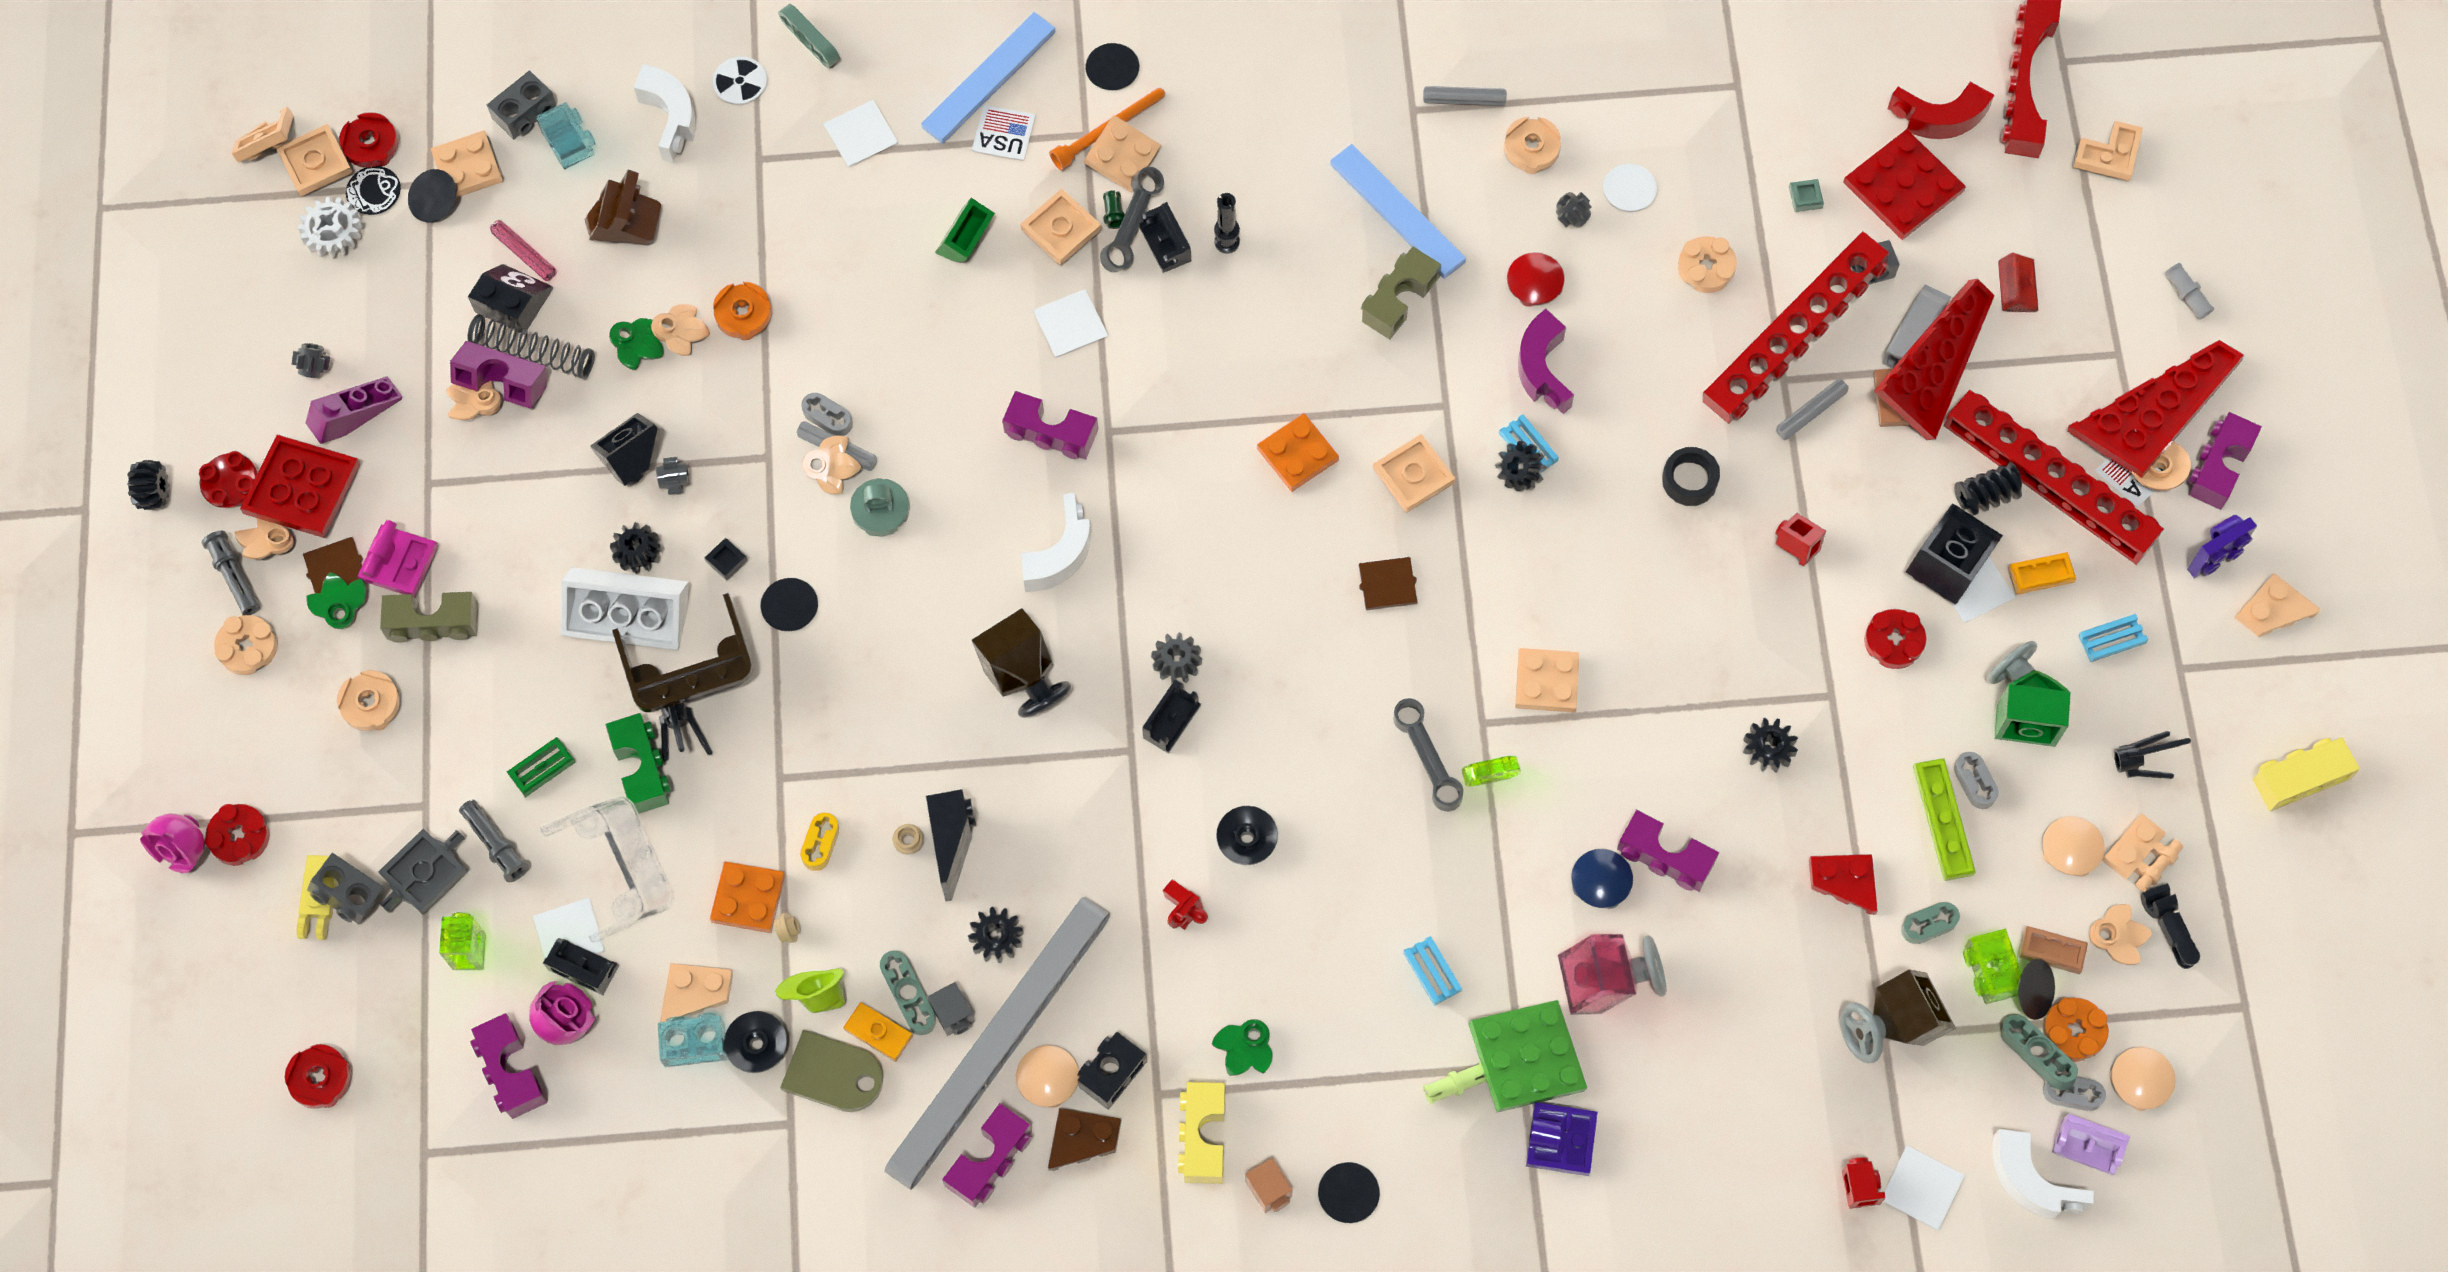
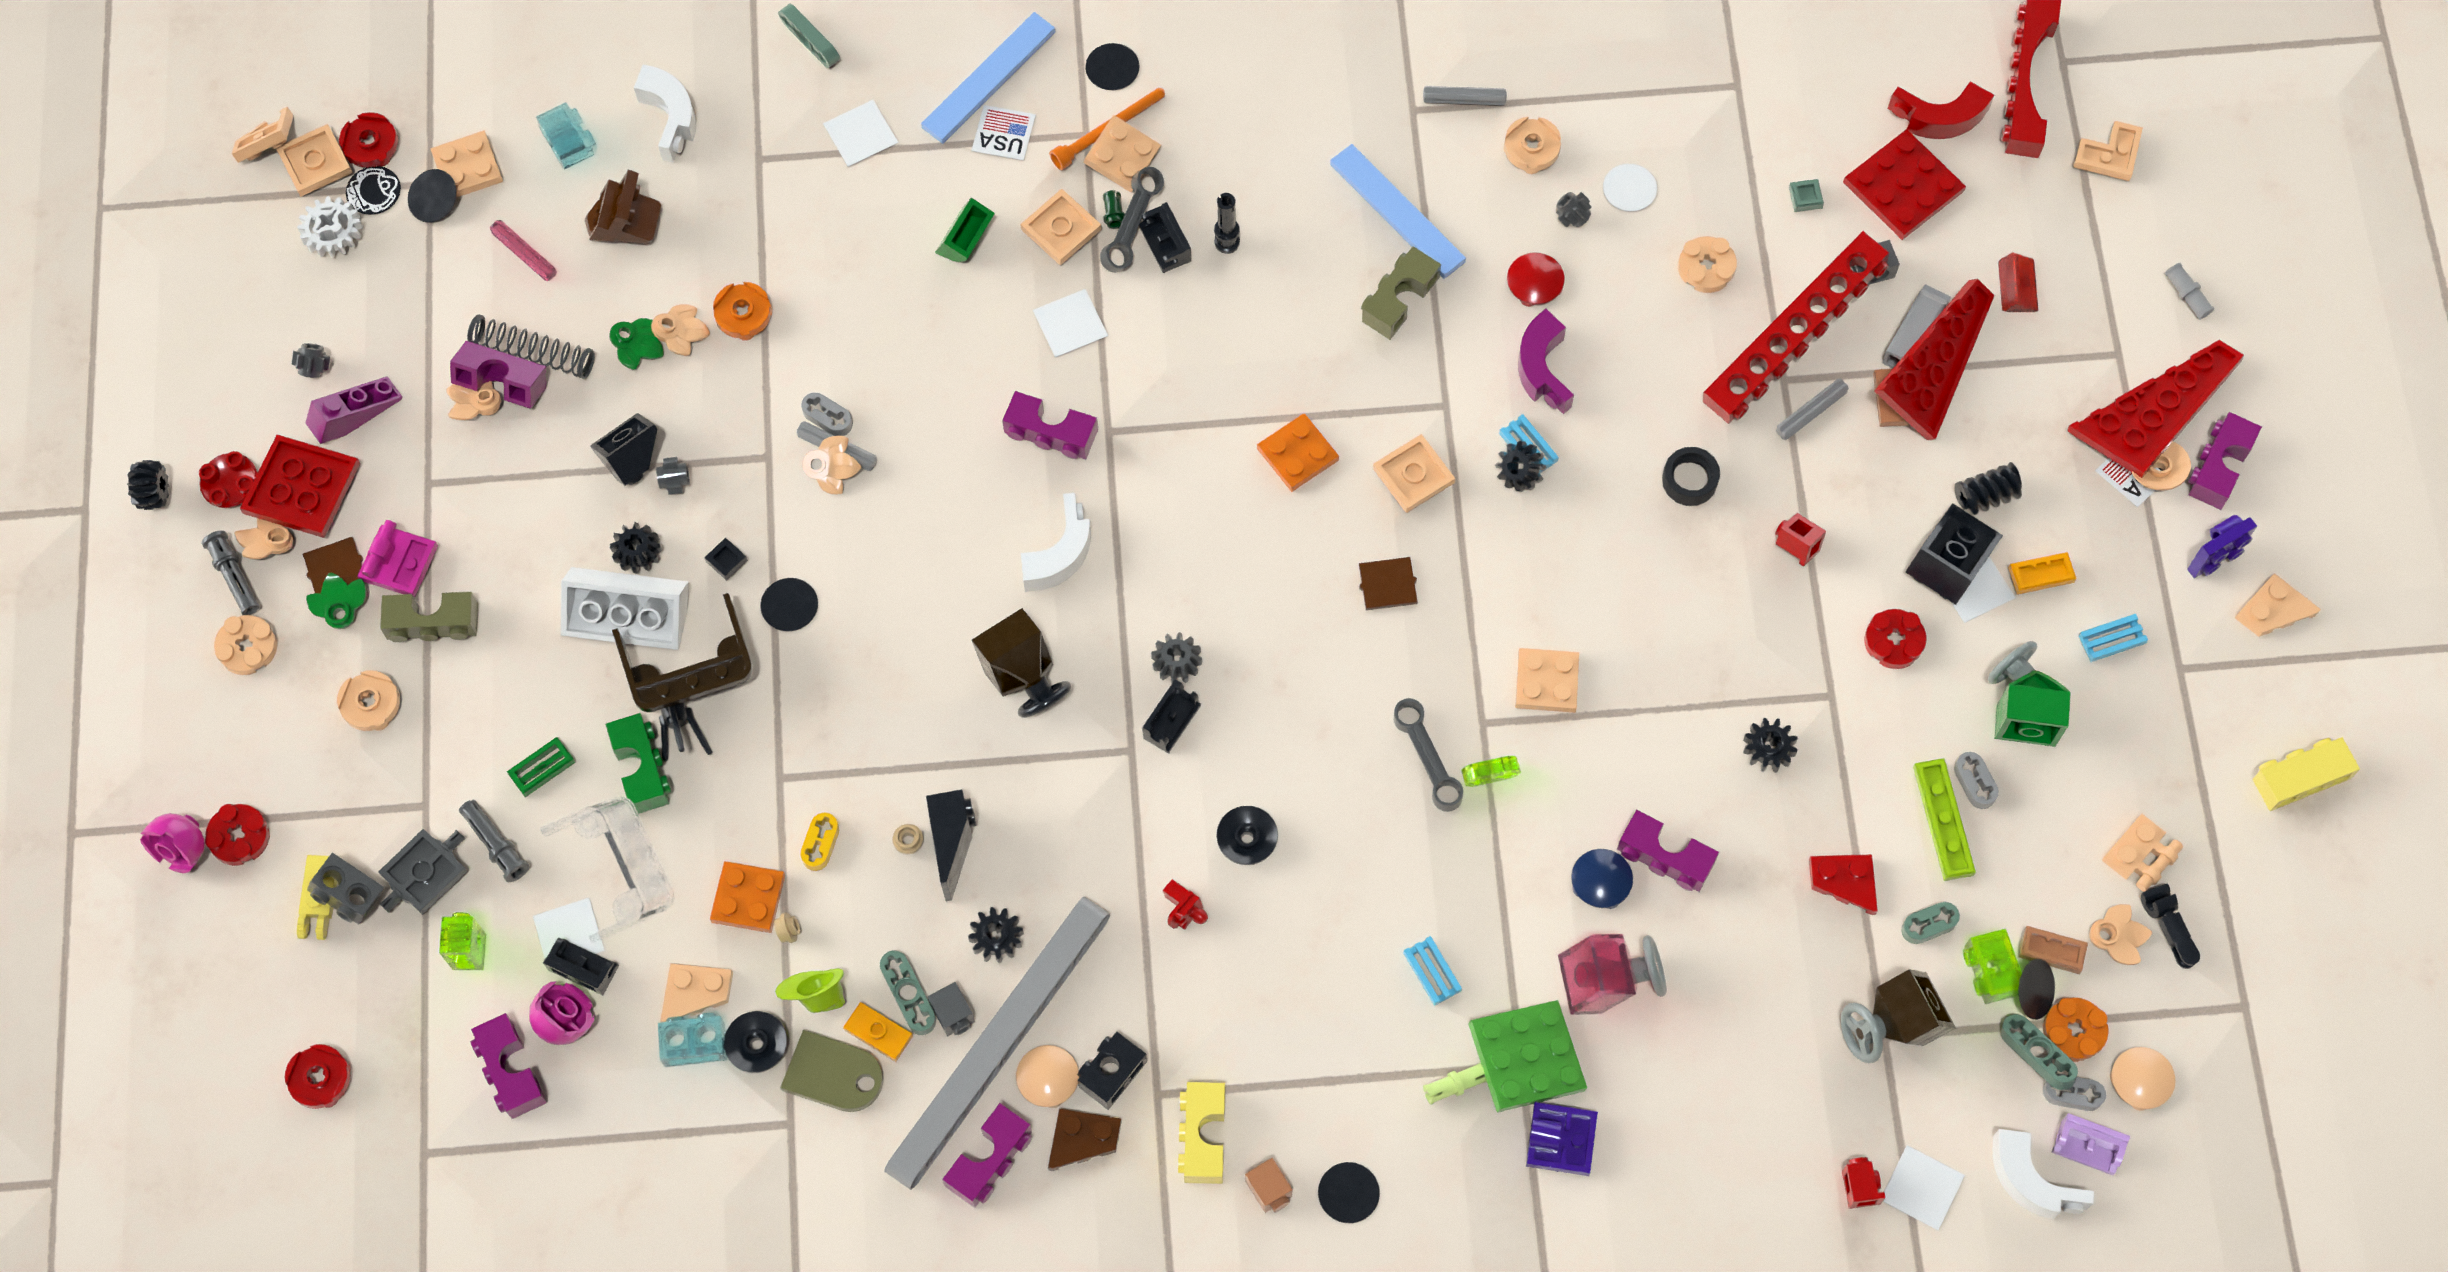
black slope [468,264,553,335] -> none
dark grey brick [486,70,557,140] -> none
white sticker [712,57,767,104] -> none
sand green tile [850,478,910,537] -> none
green plate [1212,1019,1273,1076] -> none
red brick [1944,389,2164,565] -> none
light nougat dish [2043,816,2105,877] -> none
black plant [2114,731,2191,779] -> none

